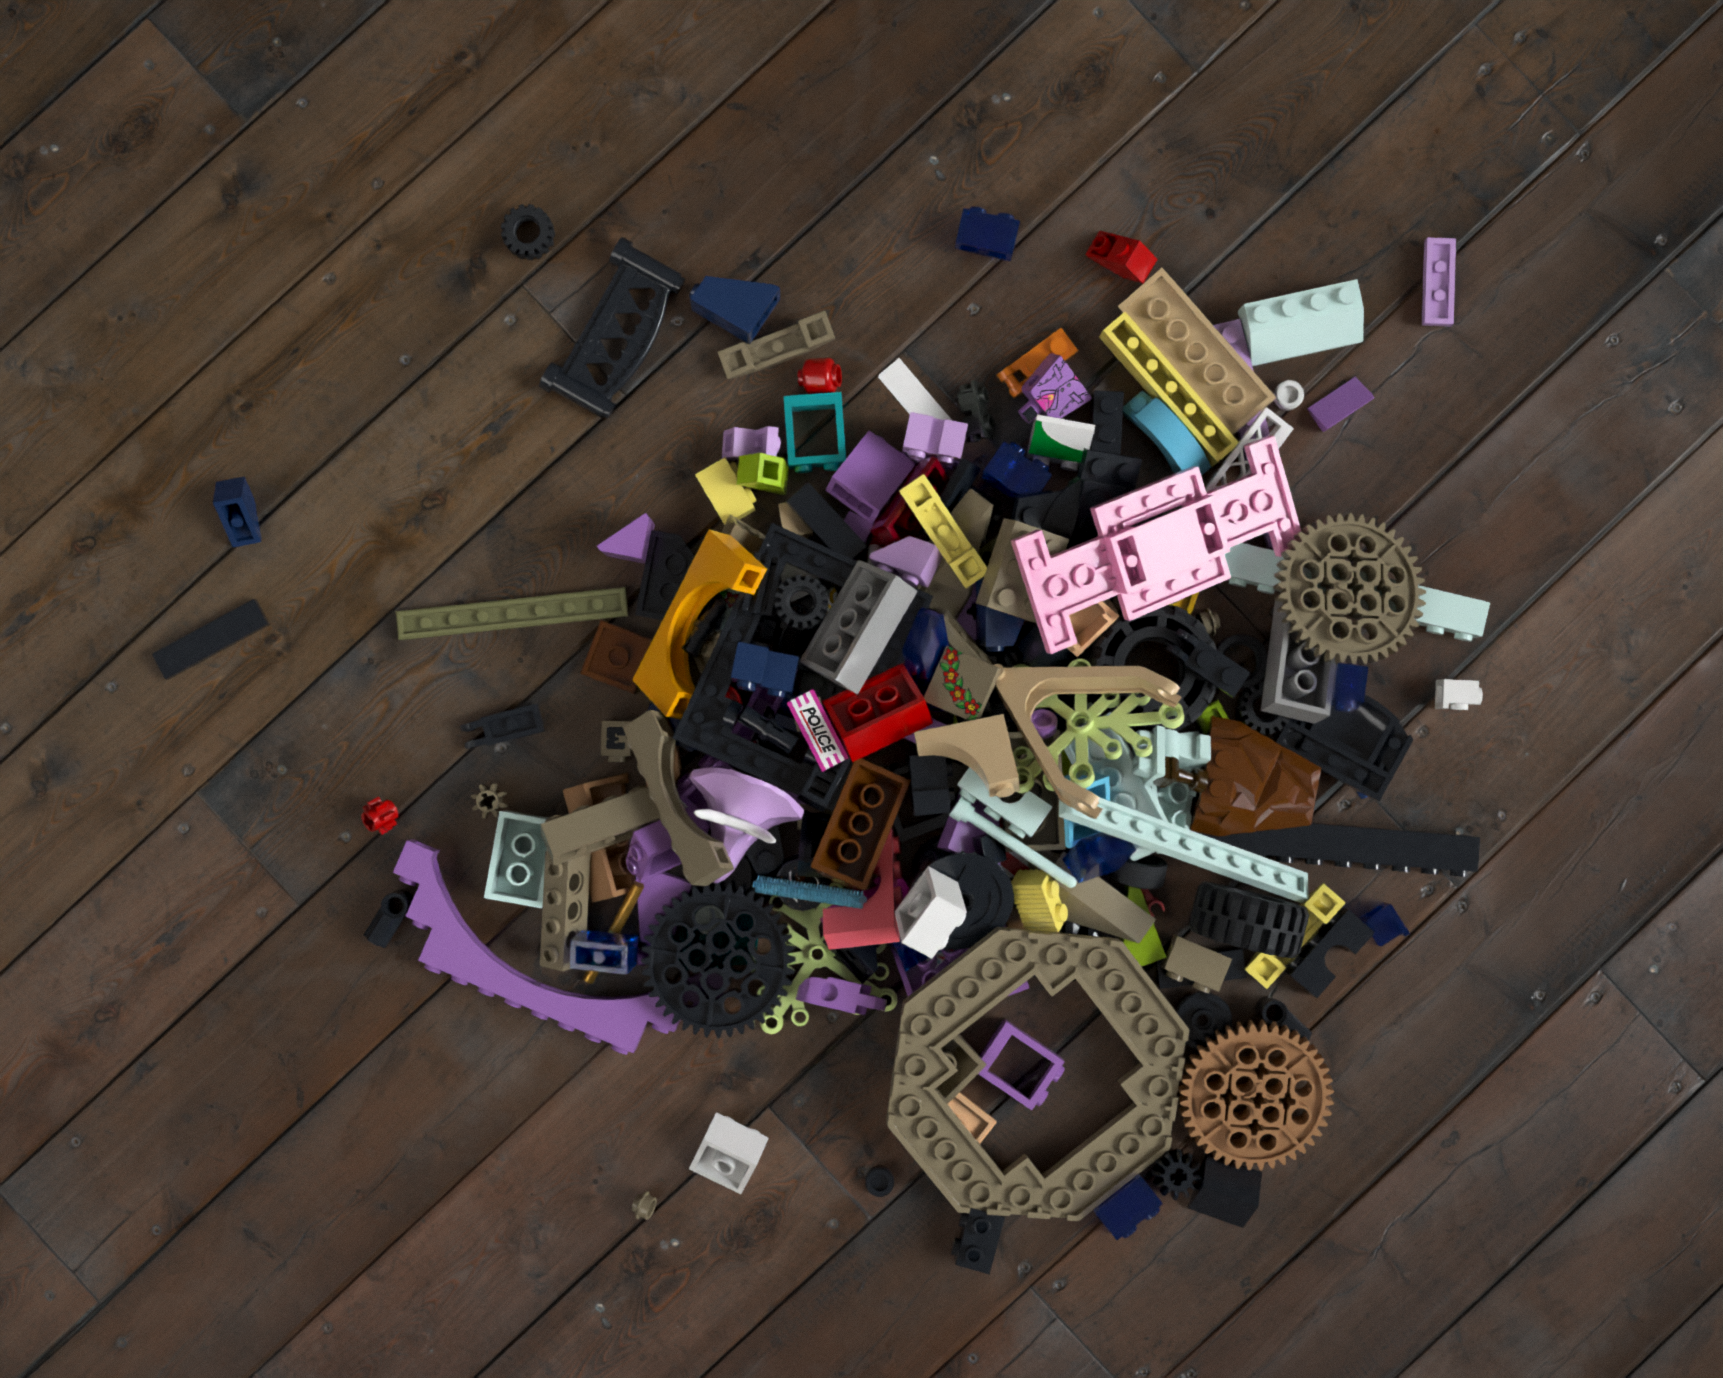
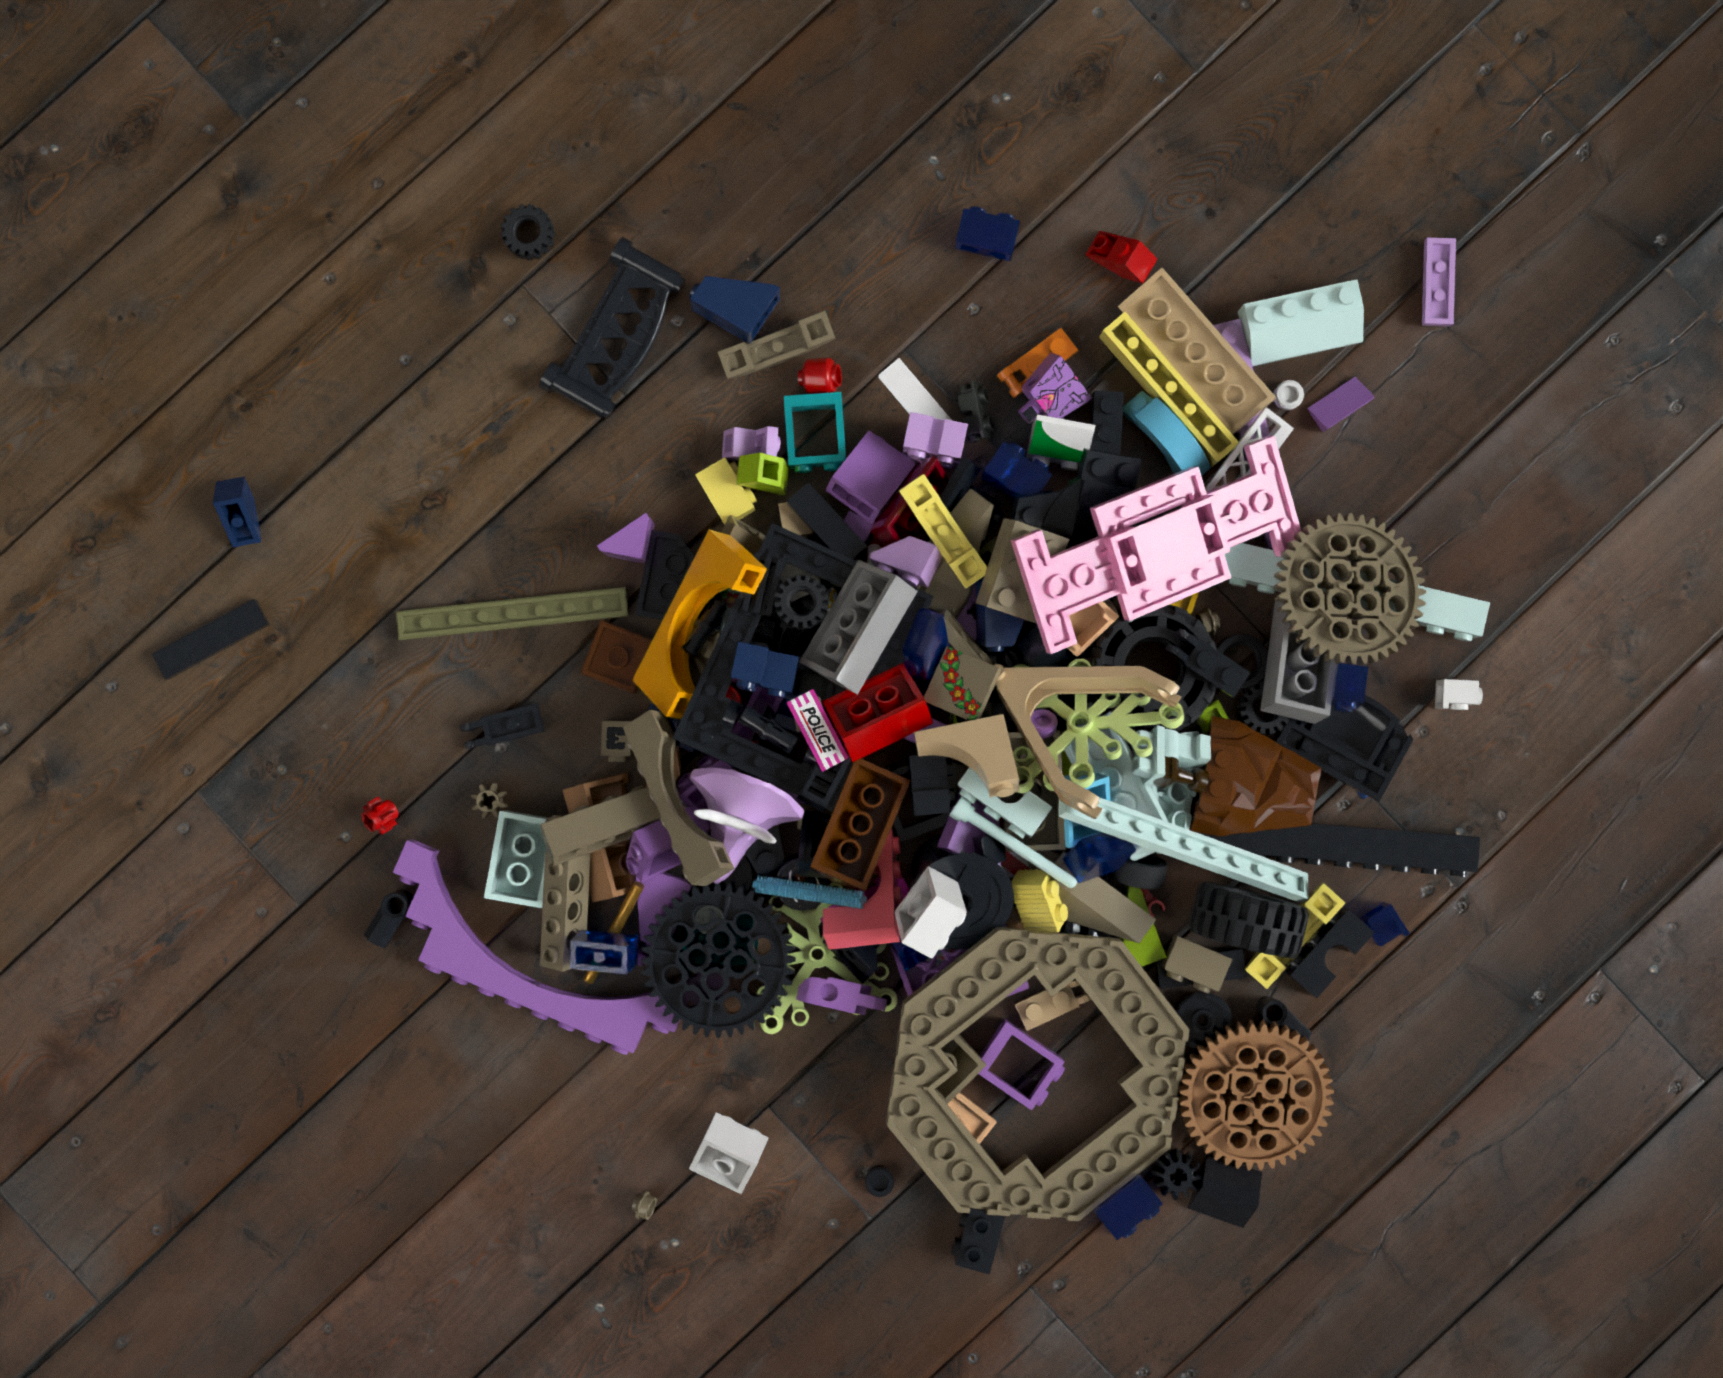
none -> tan hinge [1014,980,1091,1031]

